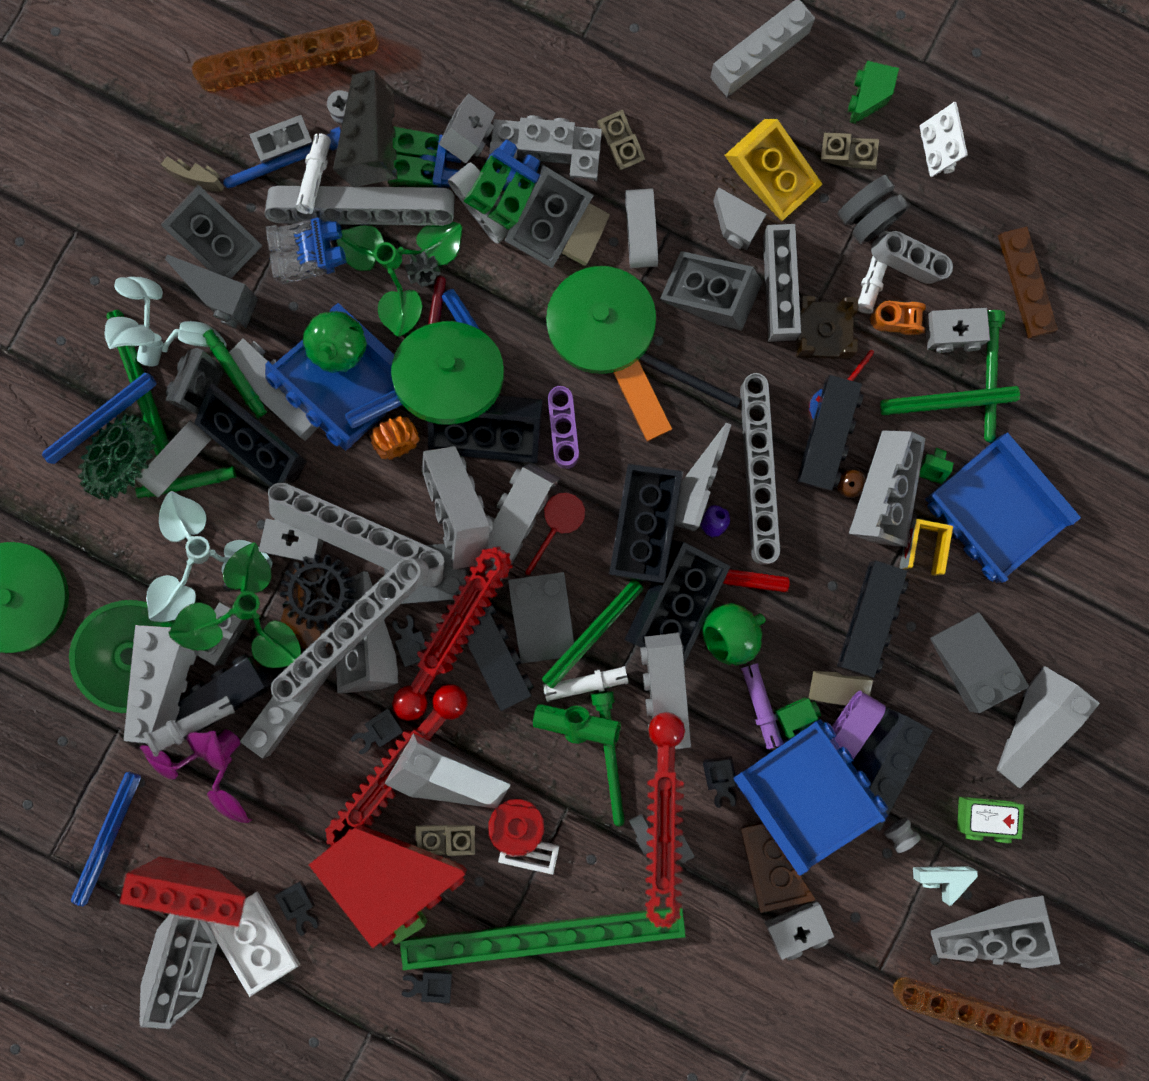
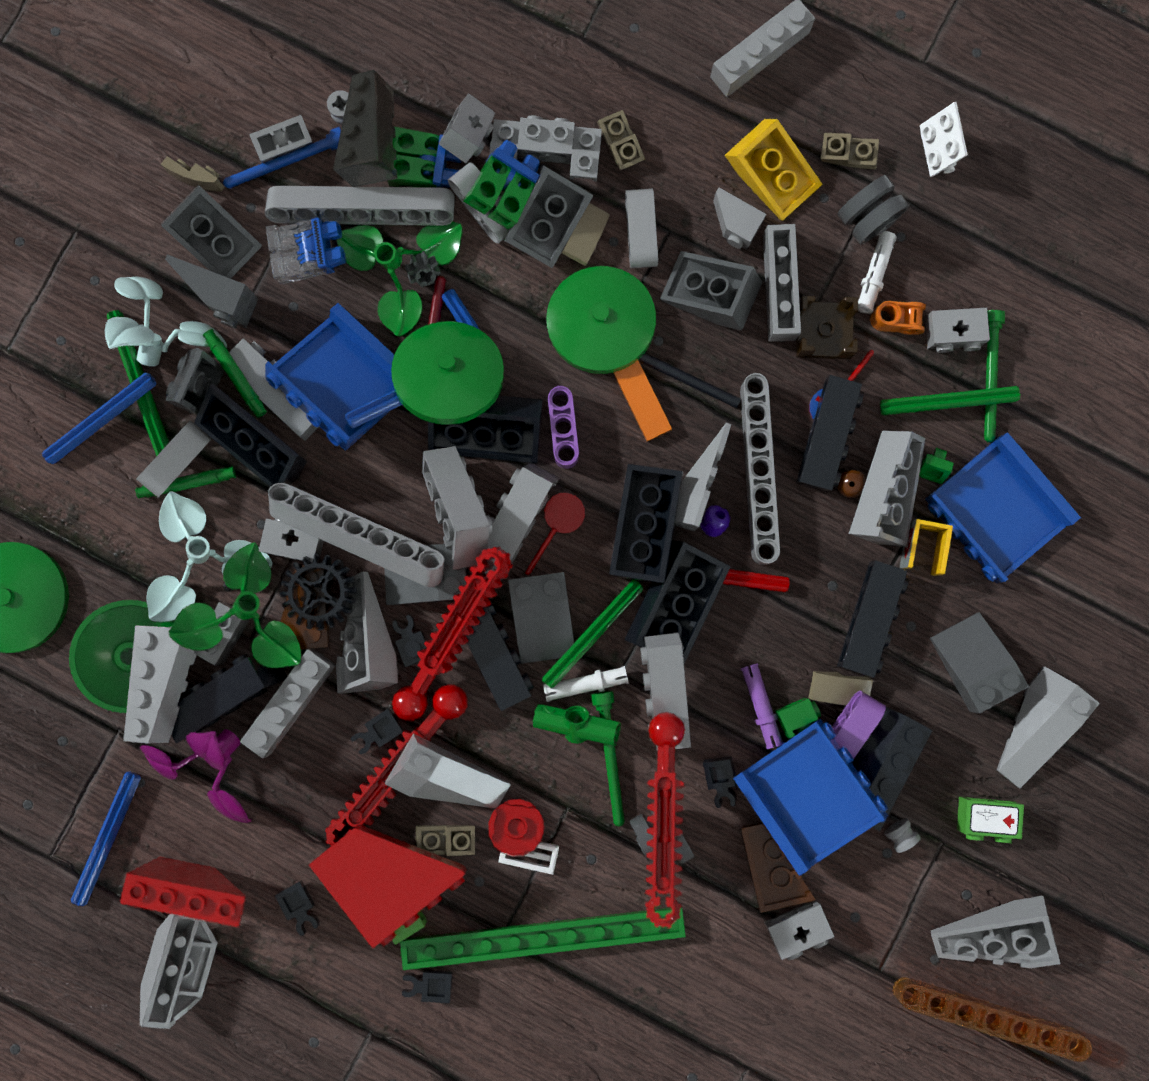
clear green gear [78,414,156,500] -> none
light grey pin [143,696,235,757] -> none
clear orange beam [192,20,379,92] -> none
white tile [207,891,300,997] -> none
light grey beam [271,558,429,702] -> none
white pin [295,133,331,214] -> none
green piece [303,311,367,373] -> none
orange gear [370,416,420,460] -> none
green piece [703,603,766,665] -> none
green slope [848,61,899,124] -> none
light grey beam [871,231,953,284] -> none
light aqua slope [913,866,978,906] -> none
reddish brown plate [998,226,1058,339] -> none

